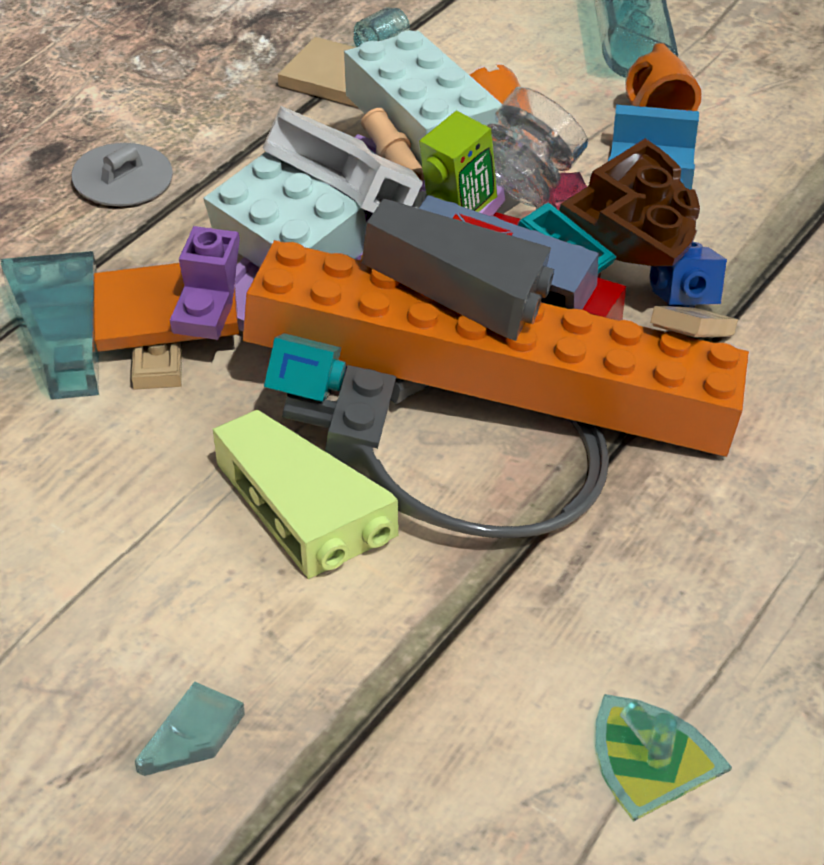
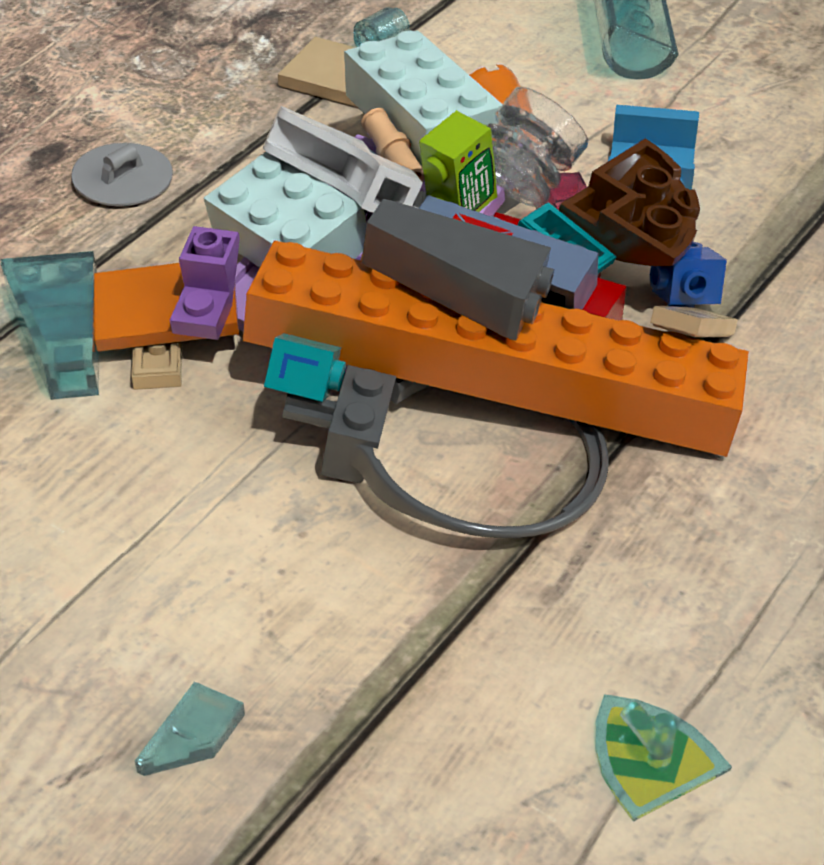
yellowish green slope [213,410,399,579] -> none
orange piece [625,43,701,111] -> none

